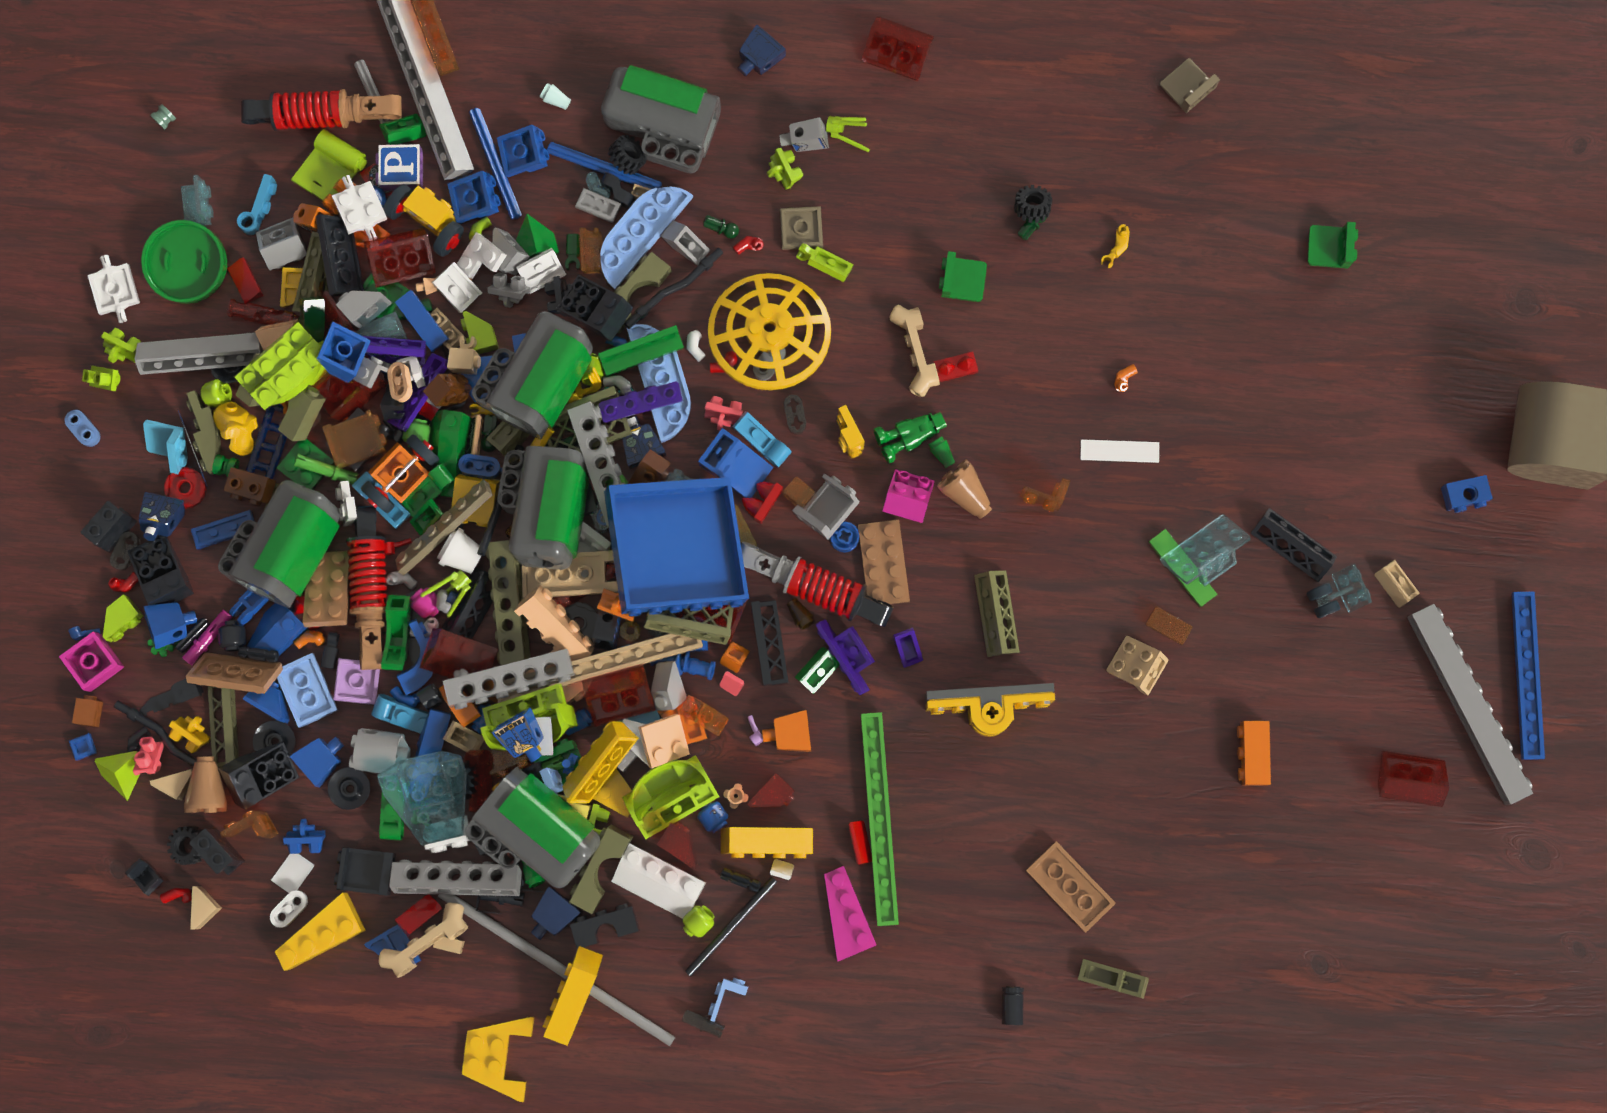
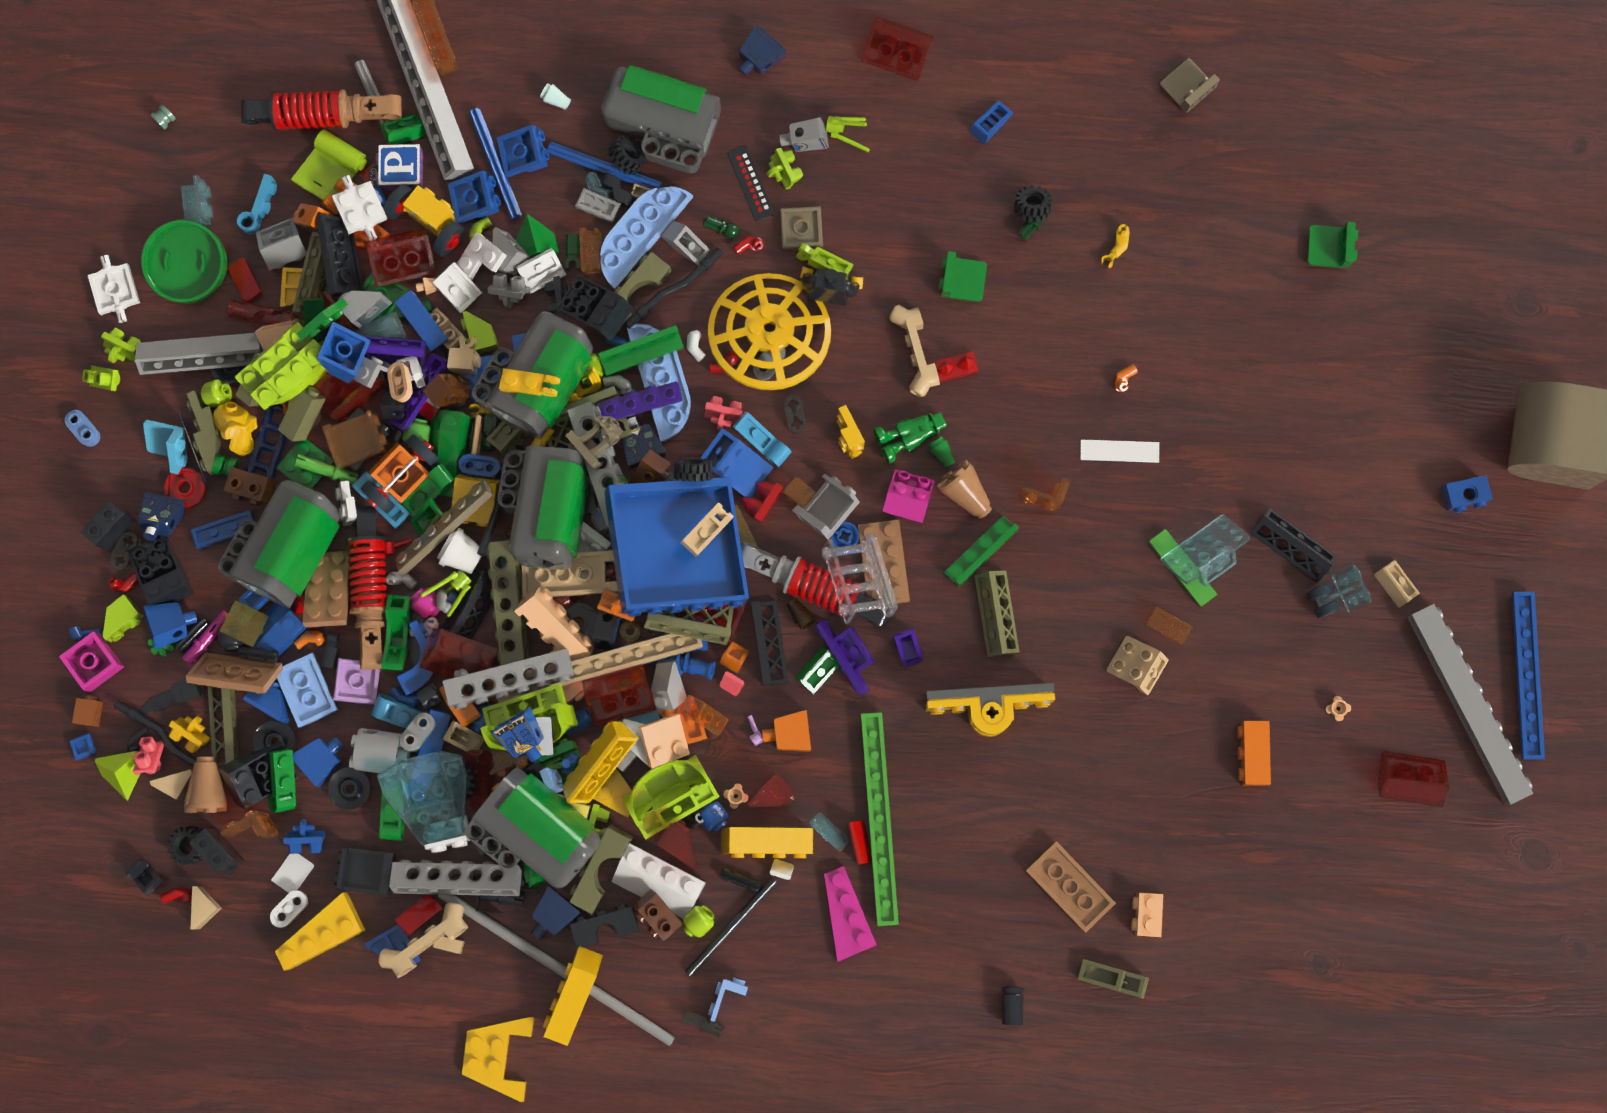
none -> clear yellow piece [219,600,269,647]
none -> green plate [268,749,296,813]
none -> green plate [297,298,348,340]
none -> light grey plate [400,713,436,752]
none -> yellow hinge [499,368,560,397]
none -> dark tan tile [565,416,623,470]
none -> reddish brown brick [632,889,682,942]
none -> black tyre [674,458,712,482]
none -> tan plate [680,502,734,557]
none -> black arm [680,813,704,829]
none -> black sticker [727,145,774,221]
none -> black torso [800,266,863,306]
none -> clear light blue slope [809,813,850,852]
none -> clear fence [822,532,898,624]
none -> green fence [944,515,1019,588]
none -> blue slope [970,100,1013,144]
none -> light nougat bracket [1131,893,1163,937]
none -> light nougat plate [1326,696,1351,721]

